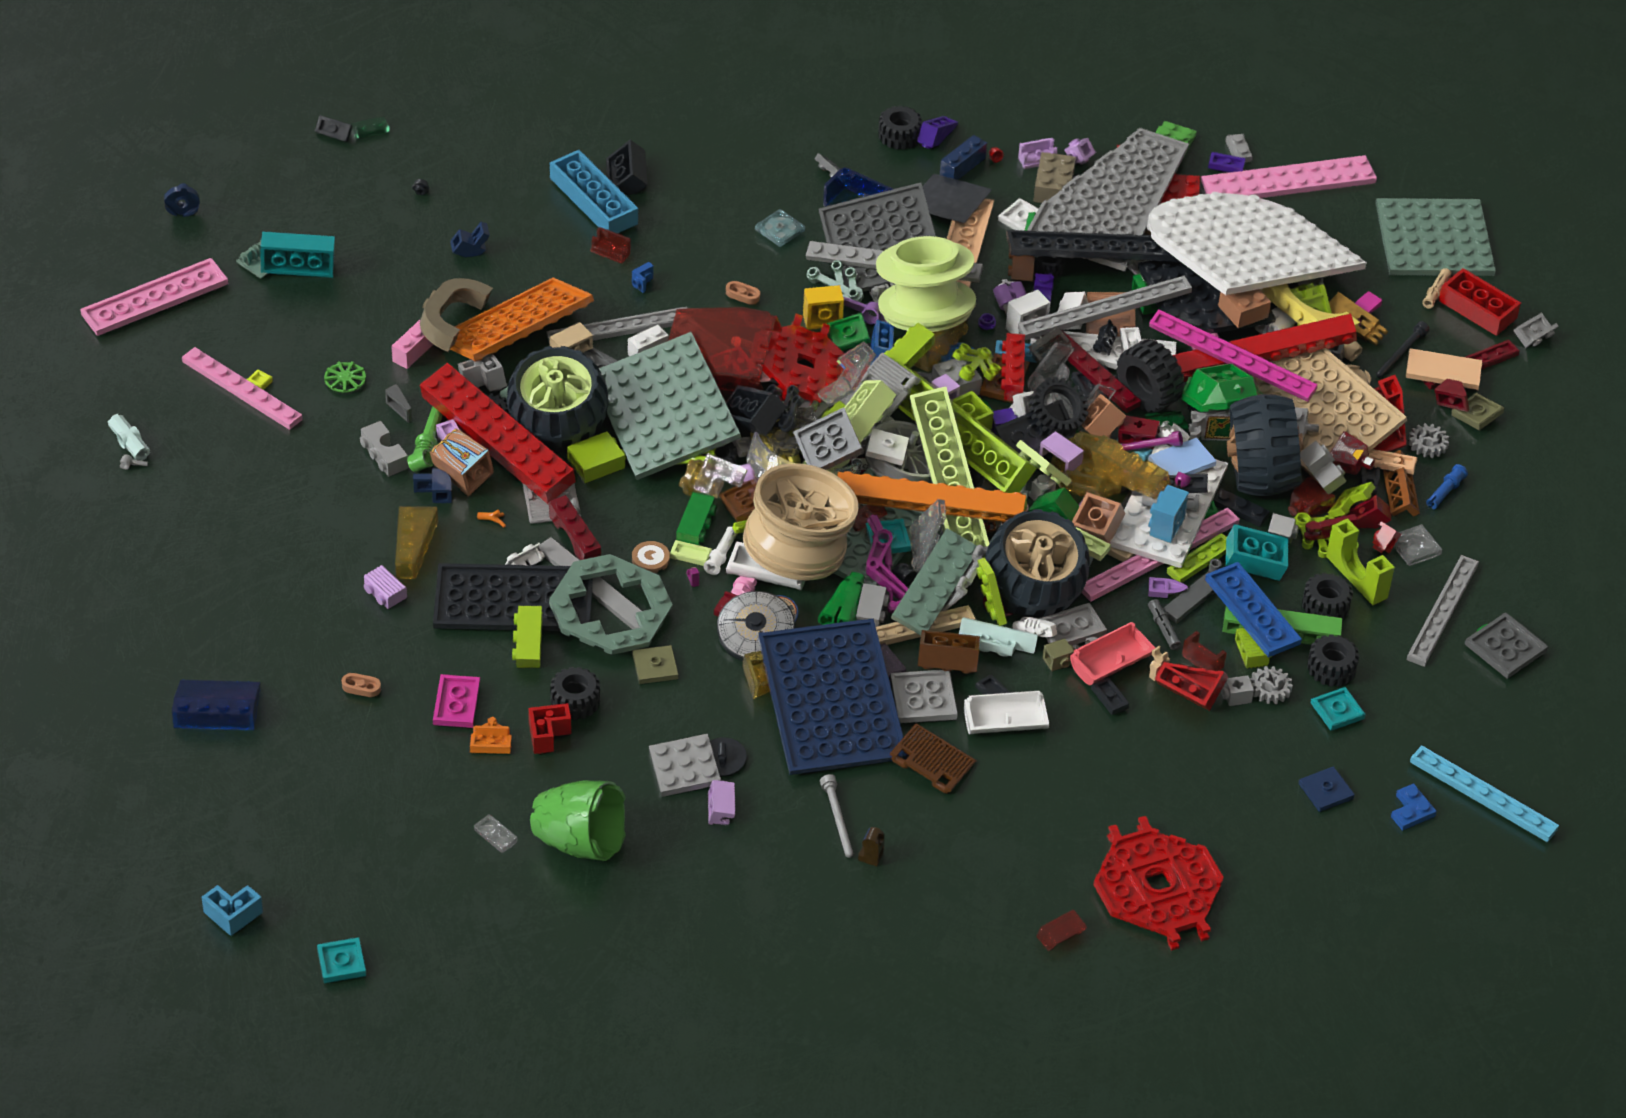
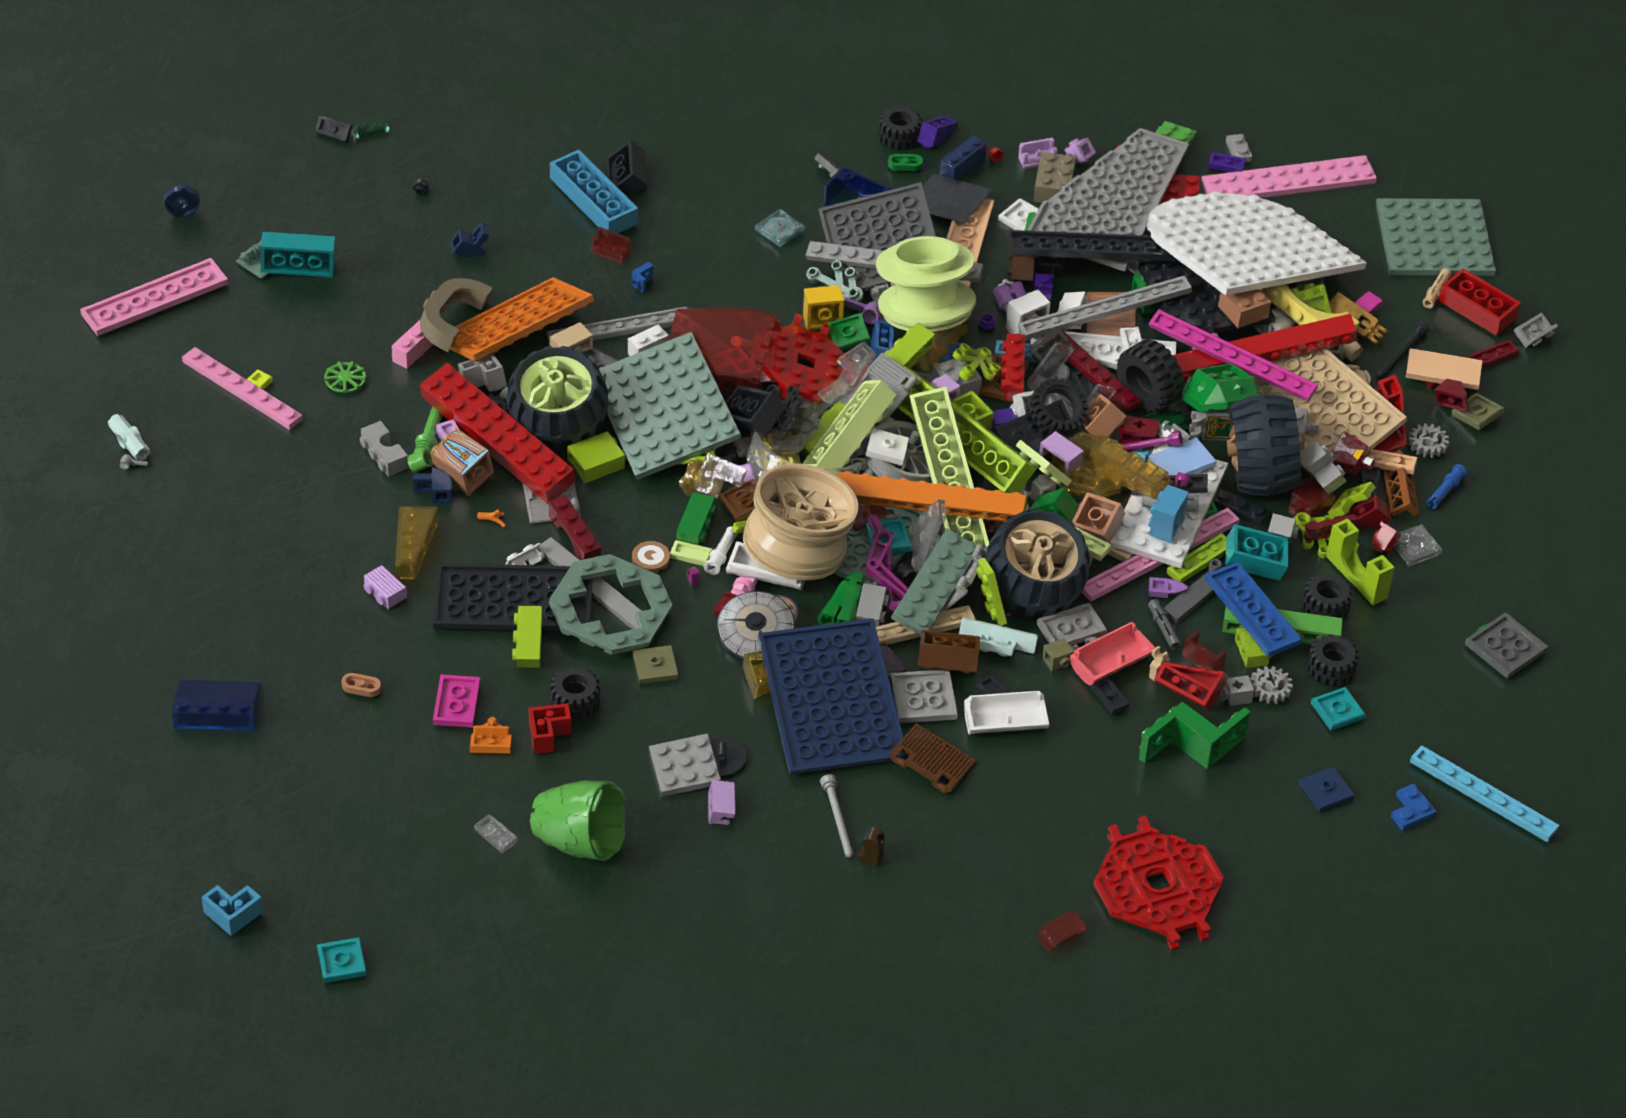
dark grey slope [385,384,412,423] -> none
nougat plate [726,281,760,304] -> none
plate [793,407,864,470] -> none
white hinge [1012,617,1057,637] -> none
black hinge [1093,319,1118,356] -> none
light grey tile [1407,555,1479,667] -> none
none -> green plate [888,154,923,171]
none -> green bracket [1139,702,1250,769]

